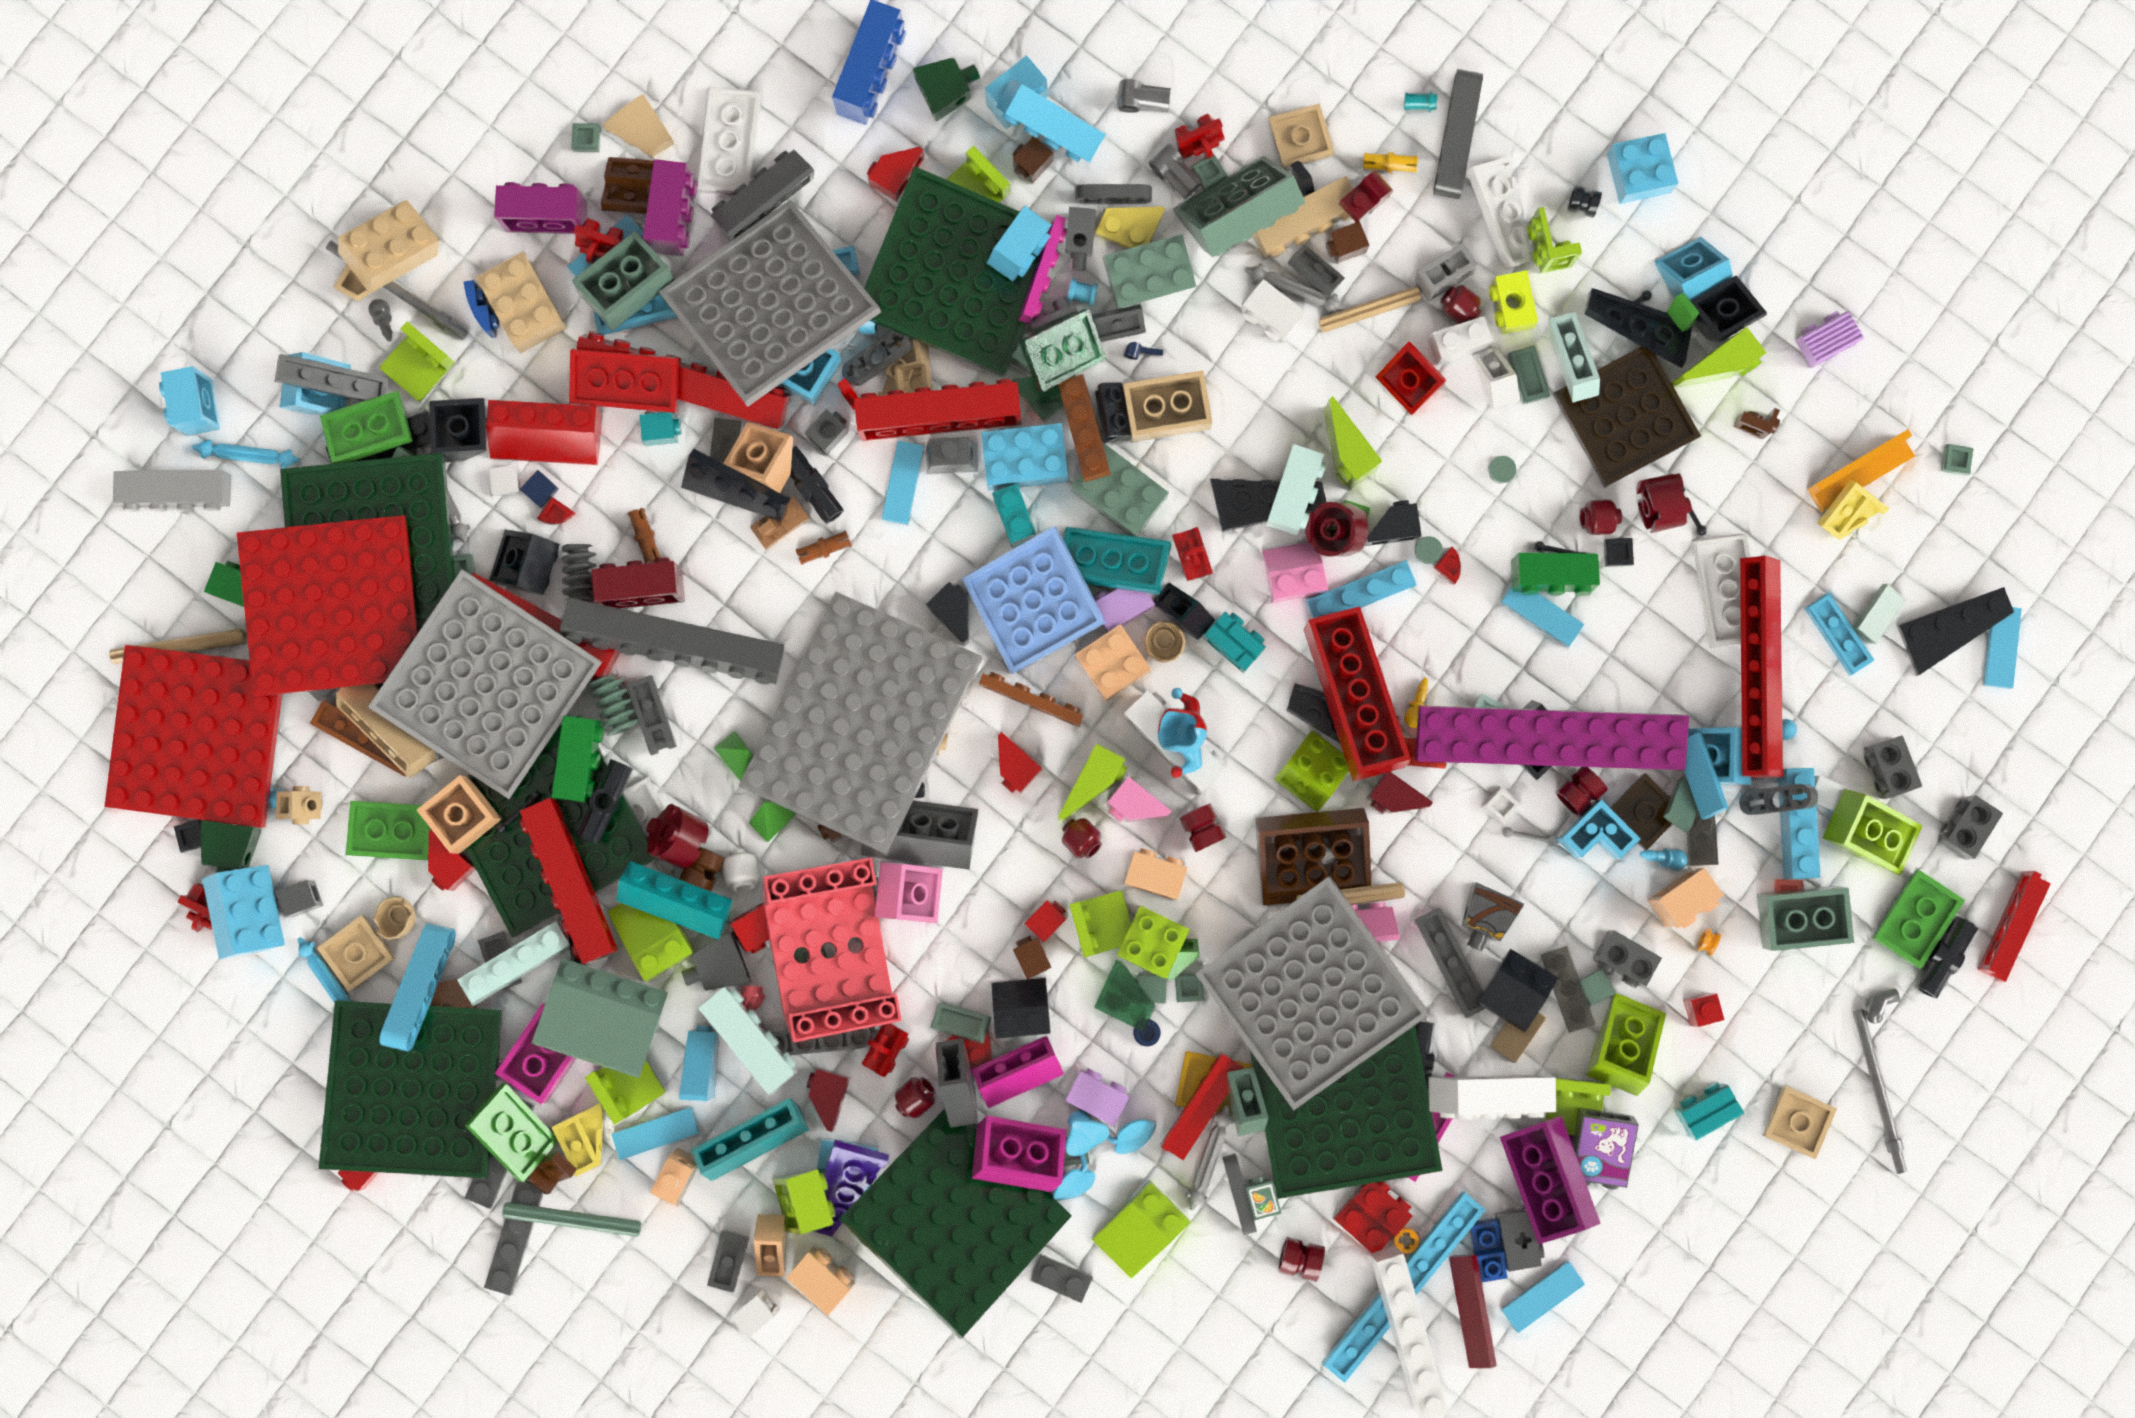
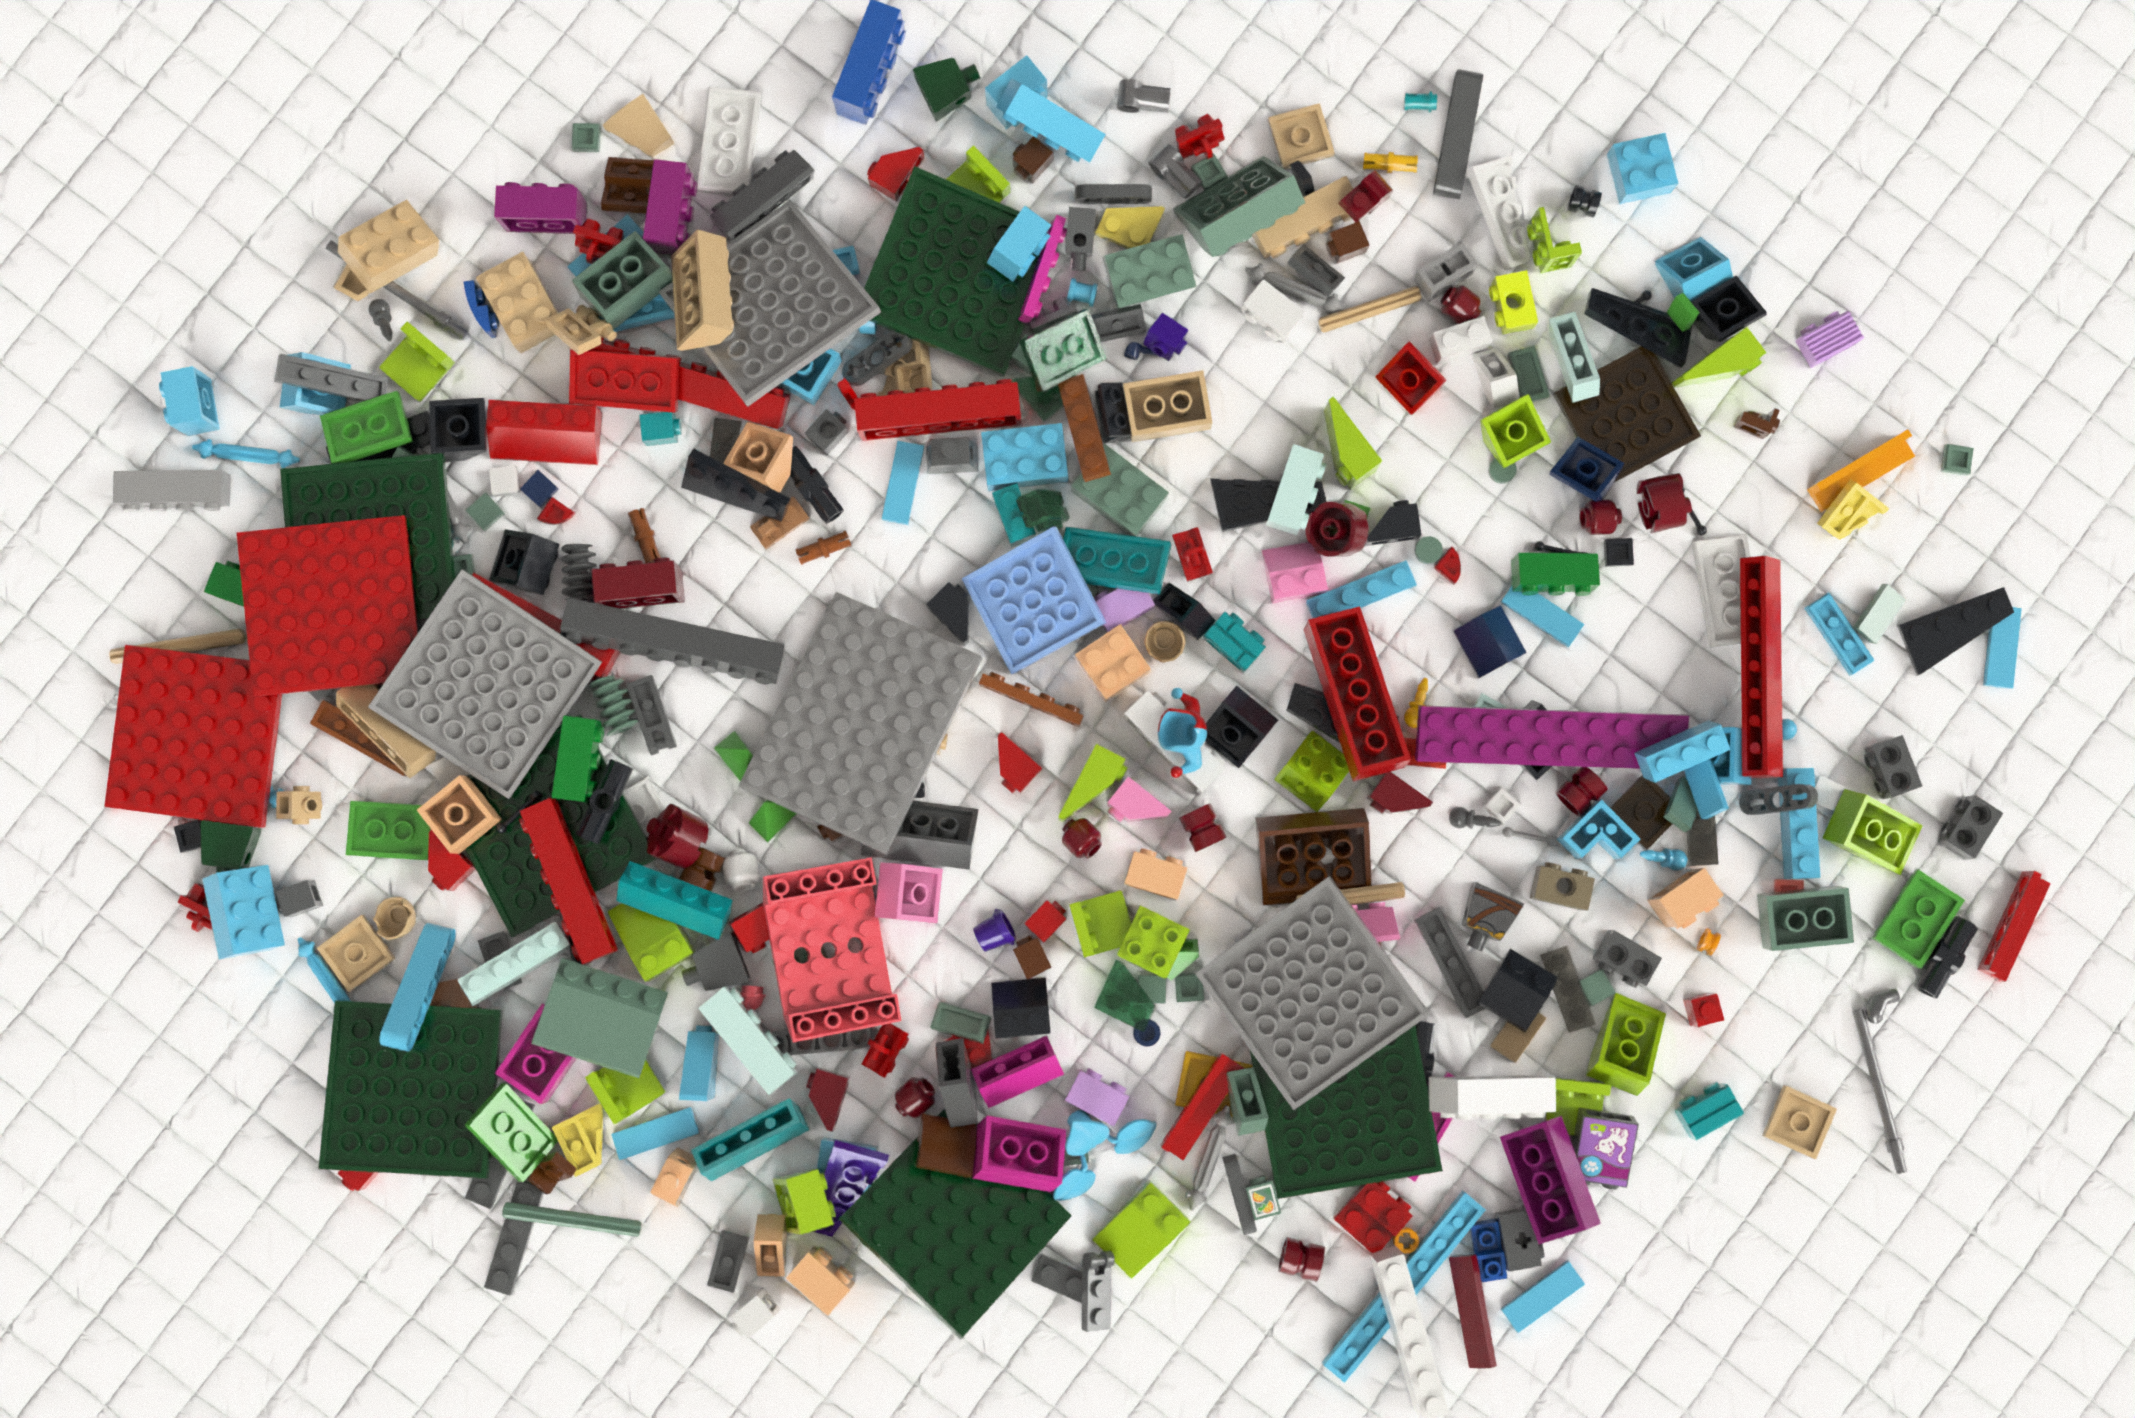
none -> sand green tile [466,492,505,531]
none -> tan plate [546,305,617,355]
none -> tan slope [671,229,734,351]
none -> reddish brown slope [916,1113,976,1178]
none -> dark purple piece [973,909,1017,952]
none -> clear green brick [1016,489,1070,532]
none -> plate [1081,1251,1115,1332]
none -> dark purple brick [1143,312,1189,362]
none -> black slope [1205,685,1278,768]
none -> dark grey bar [1449,807,1502,829]
none -> dark blue slope [1453,605,1527,678]
none -> lime slope [1480,394,1551,468]
none -> dark tan brick [1529,862,1595,911]
none -> dark blue slope [1549,436,1624,502]
none -> medium azure brick [1634,720,1730,783]

